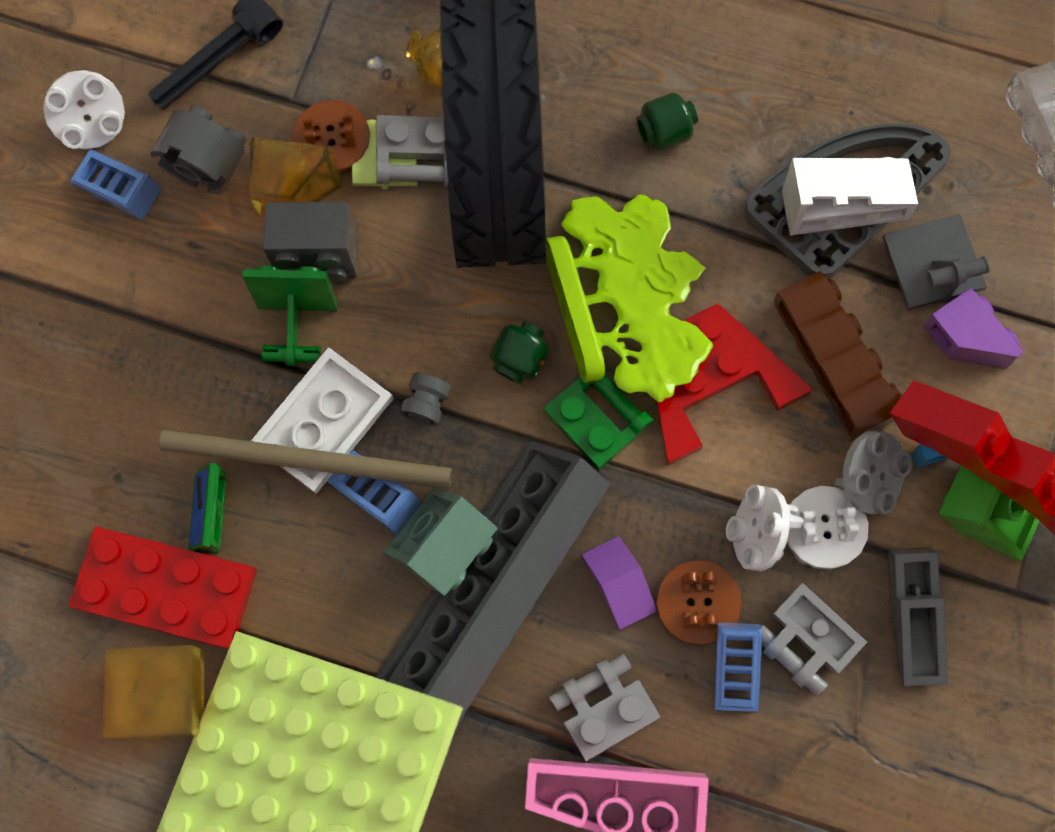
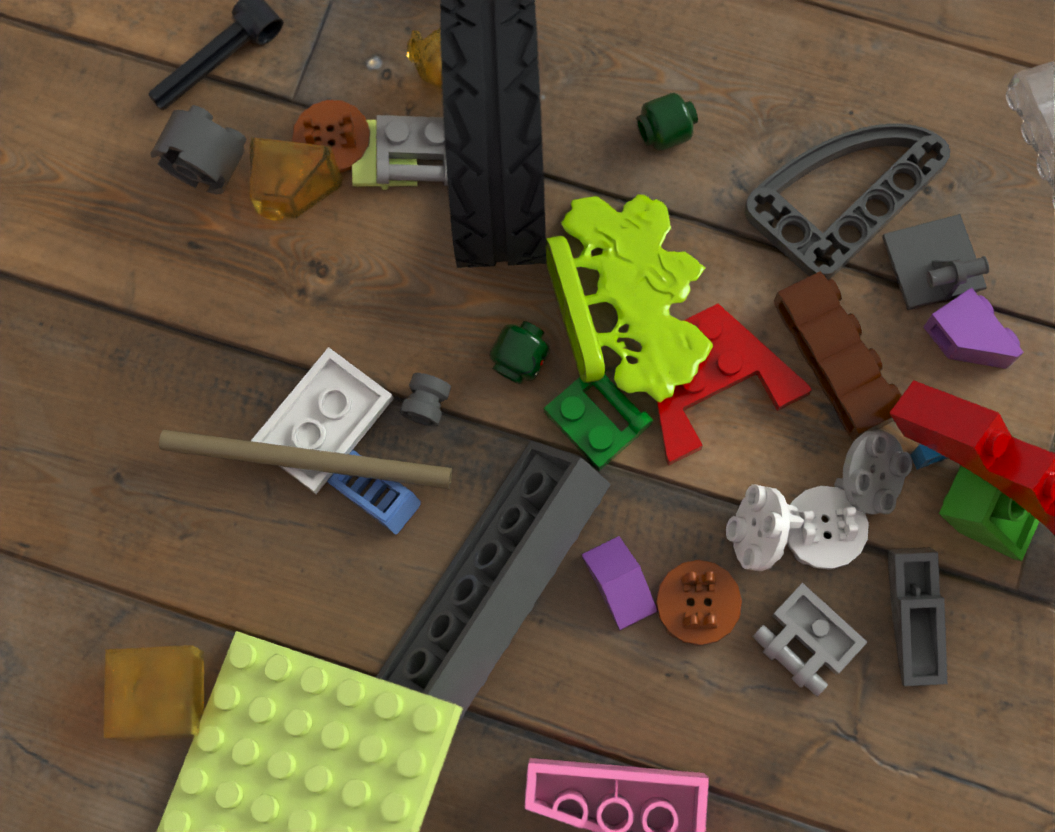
white plate [43,70,125,149] -> none
red plate [68,526,257,650] -> none
medium blue slope [70,149,161,220] -> none
green slope [188,463,227,554] -> none
green plate [242,265,338,366] -> none
dark grey brick [263,202,358,282] -> none
sand green slope [383,487,498,596] -> none
light grey plate [549,654,661,762] -> none
medium blue slope [715,622,762,712] -> none
white wedge [782,157,918,236] -> none

